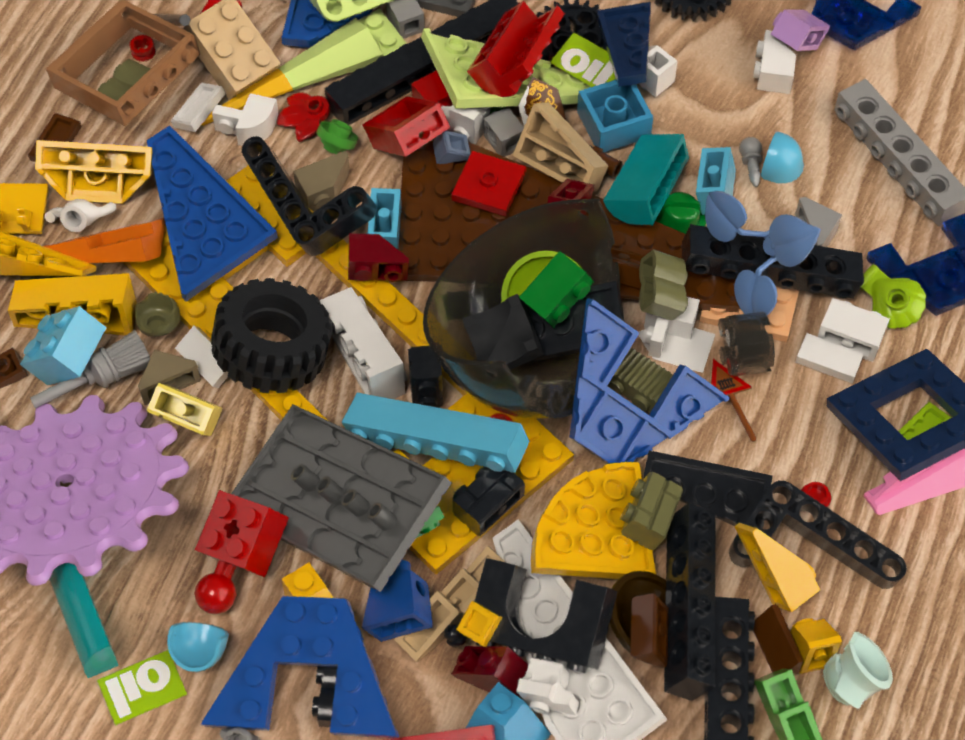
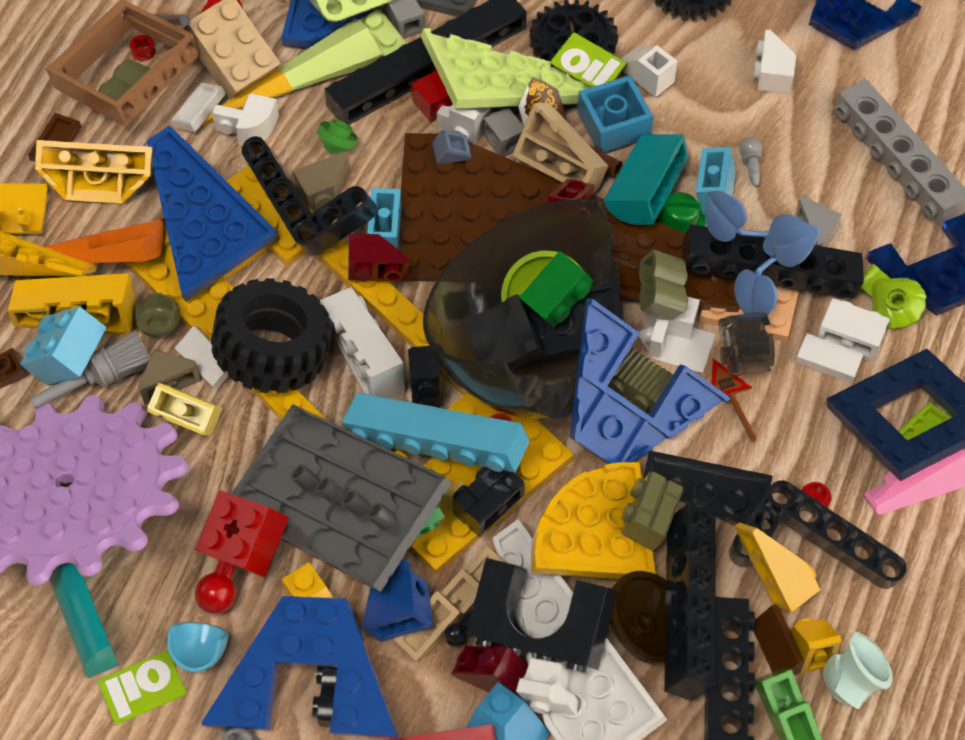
white piece [45,199,116,232] -> none
red plate [276,92,330,142] -> none
red window [362,96,451,157] -> none
red plate [451,151,526,217] -> none
yellow tile [456,601,502,647] -> none
red brick [467,1,565,97] -> none
dark blue wing [597,2,651,87] -> none
reddish brown slope [630,593,668,668] -> none
medium azure helmet [761,131,804,183] -> none
lavender brick [771,9,830,51] -> none

